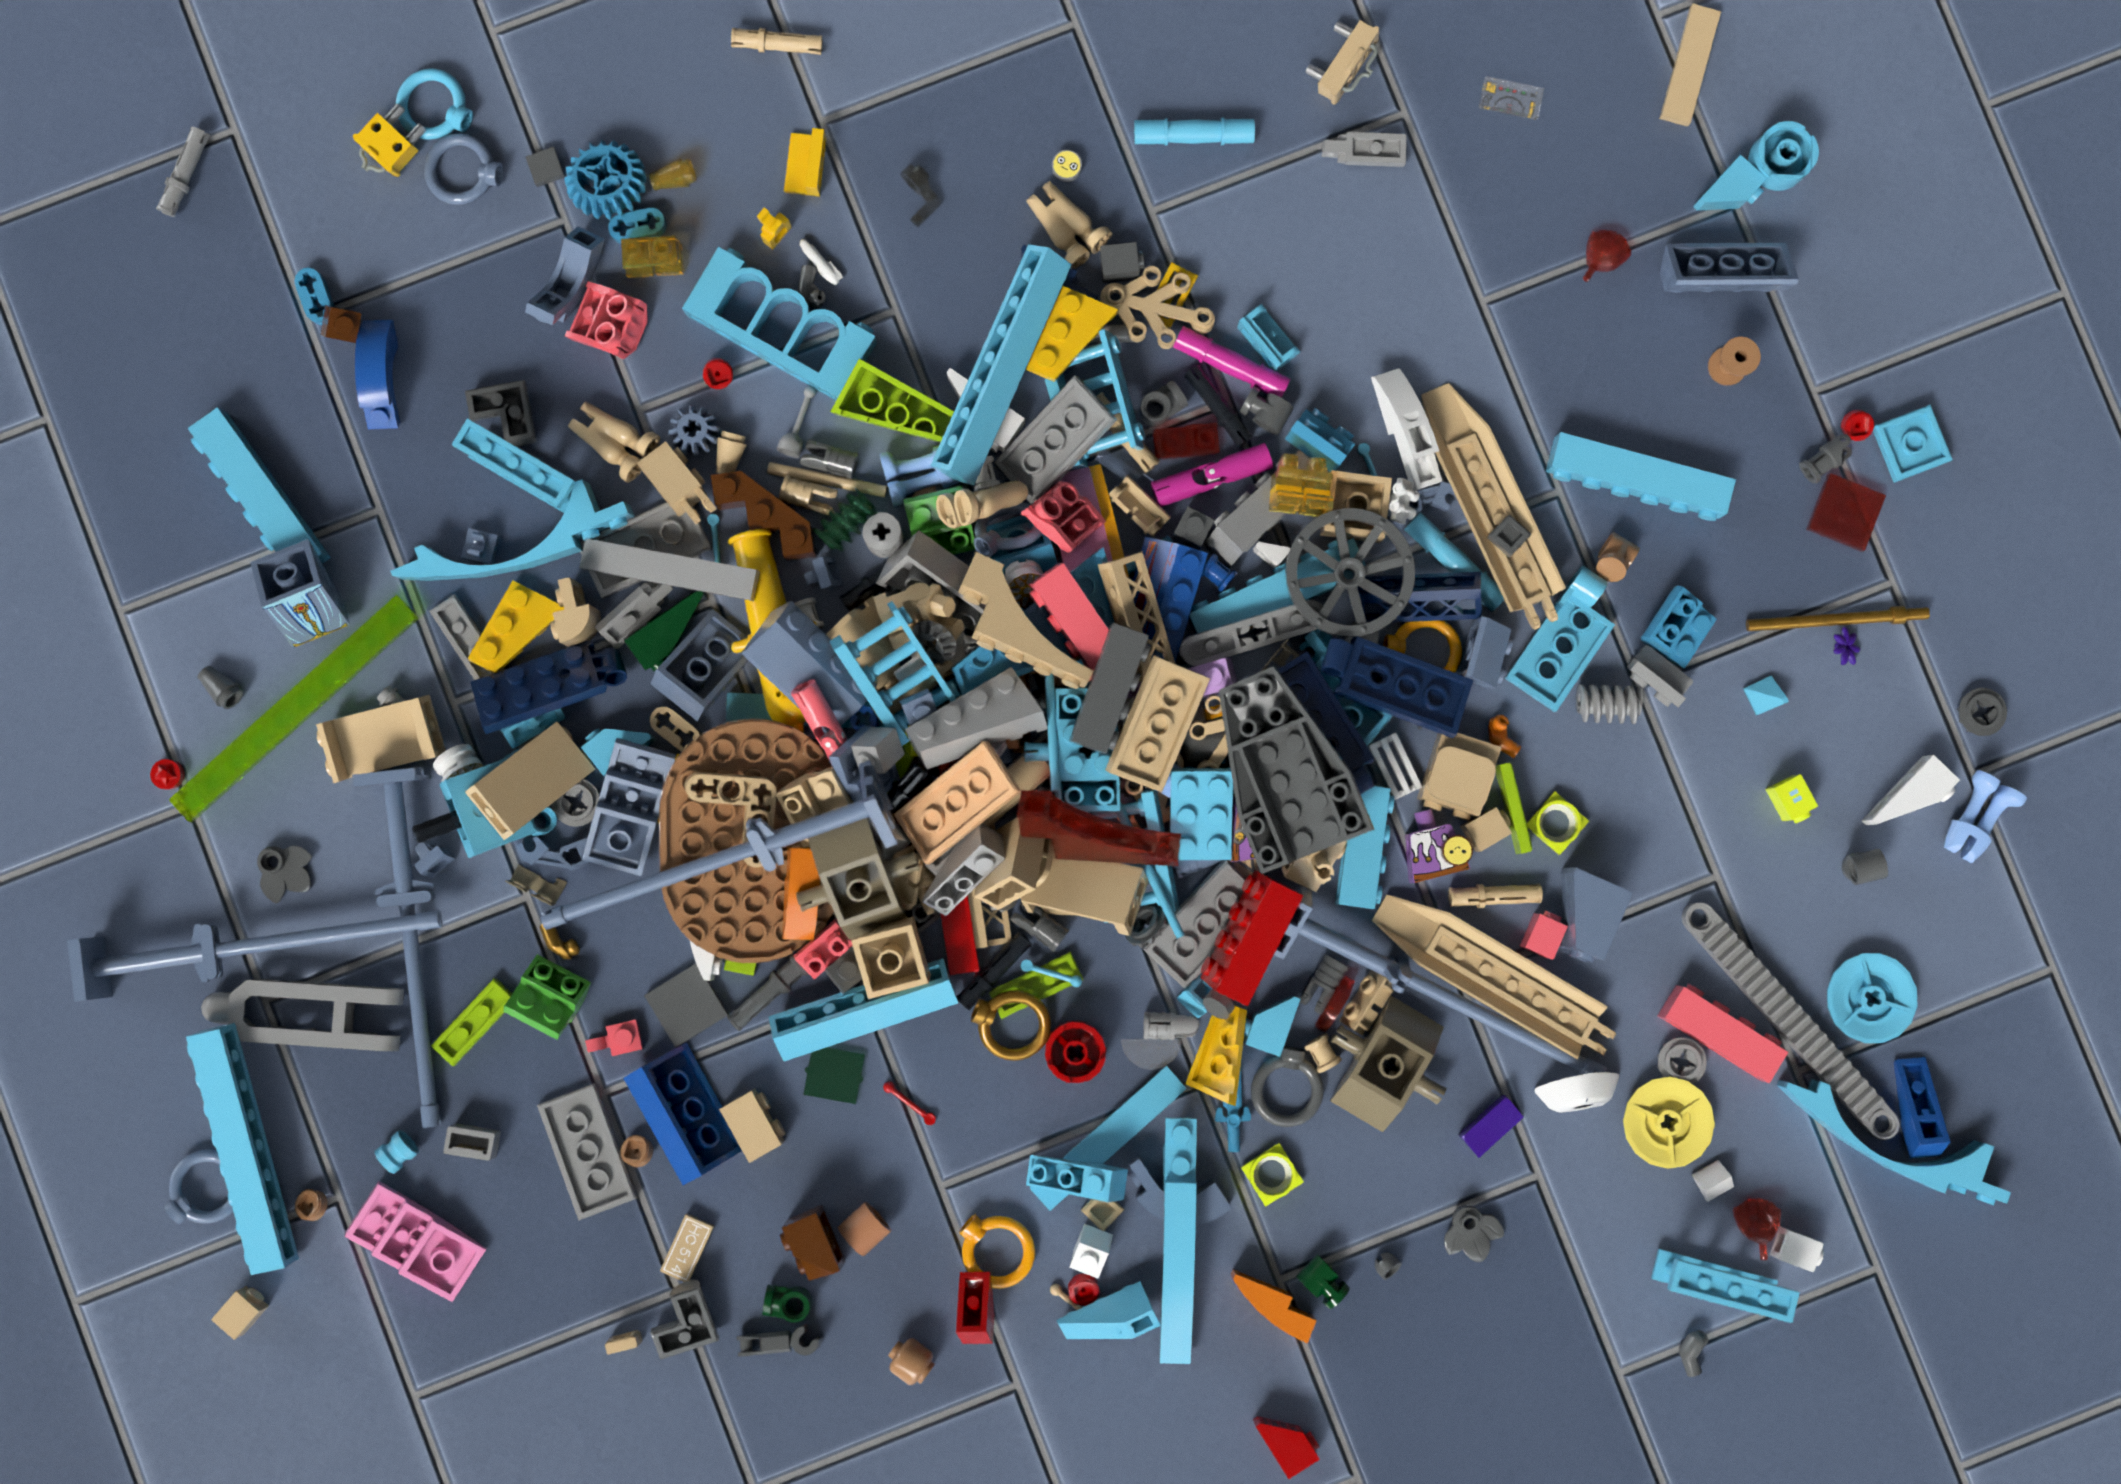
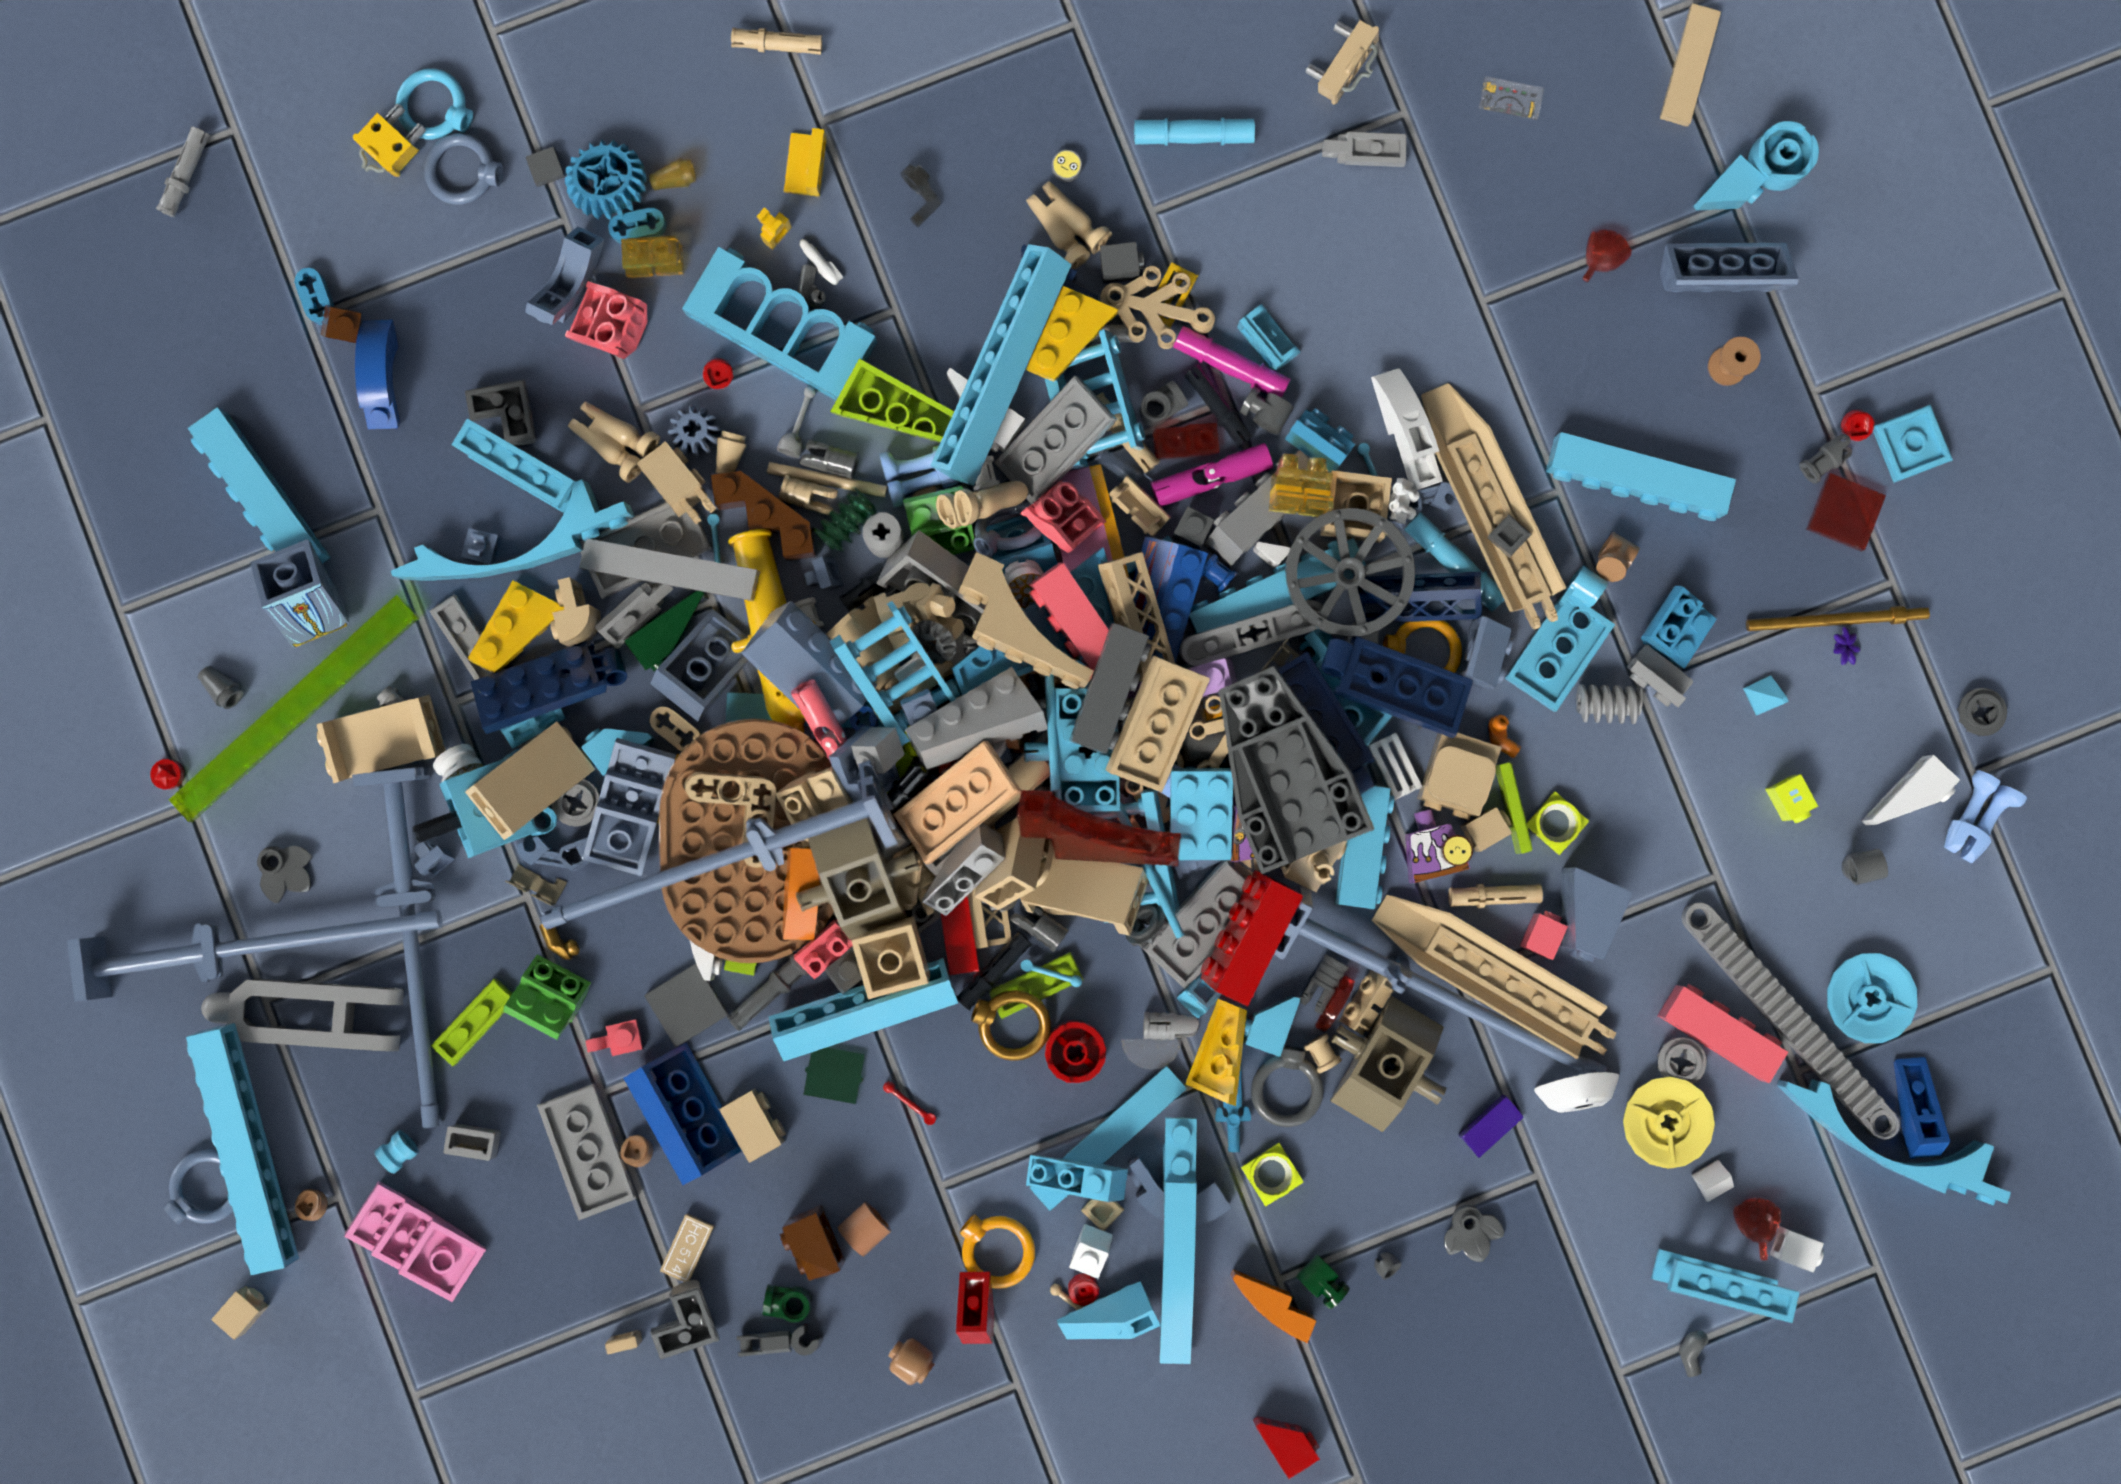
dark grey tile [1203,990,1234,1019] -> none

